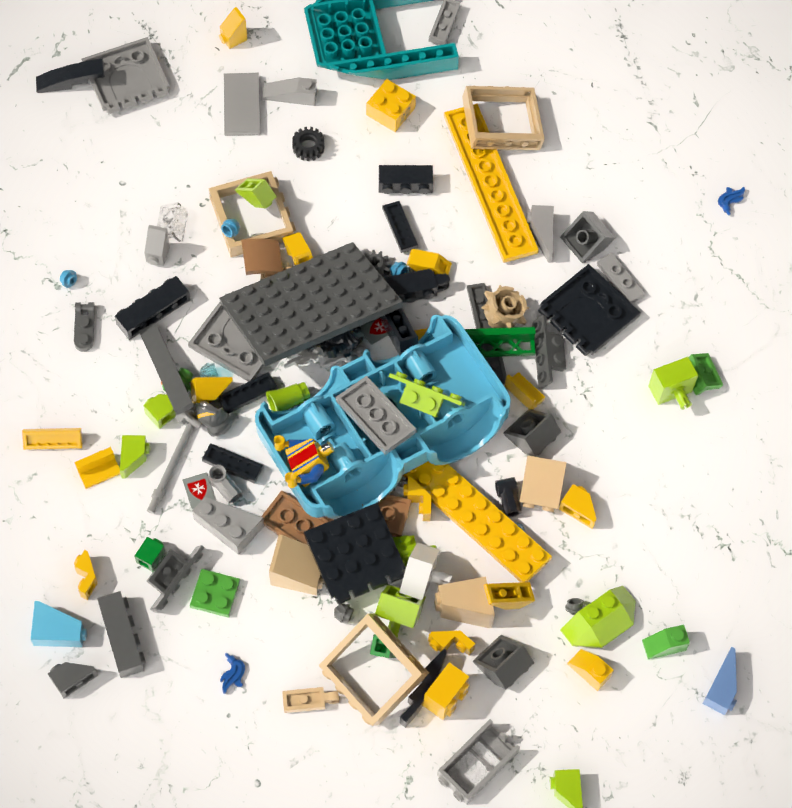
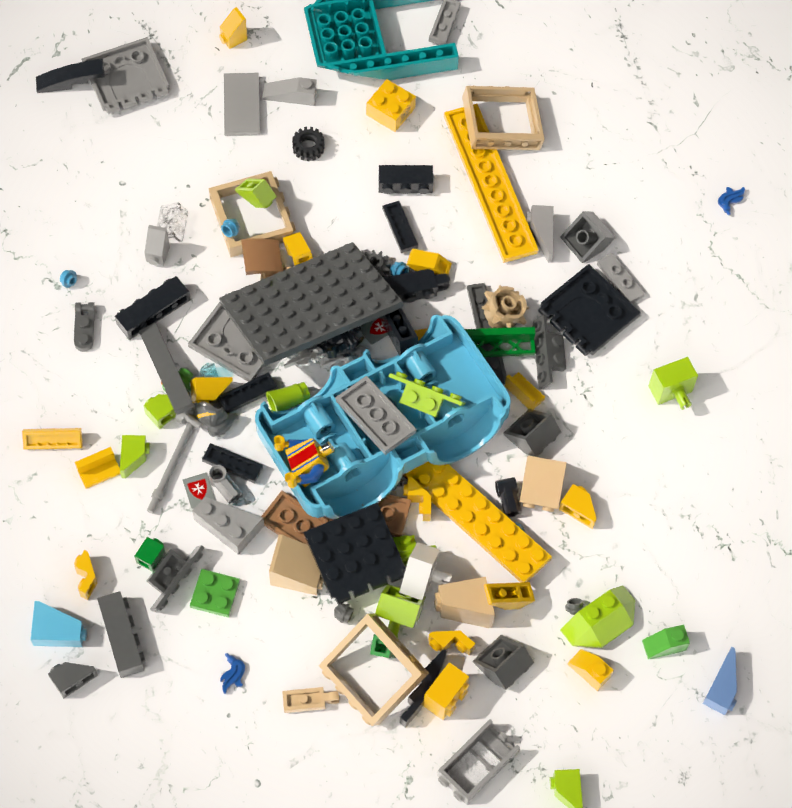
bright green bracket [689,353,723,396] -> none

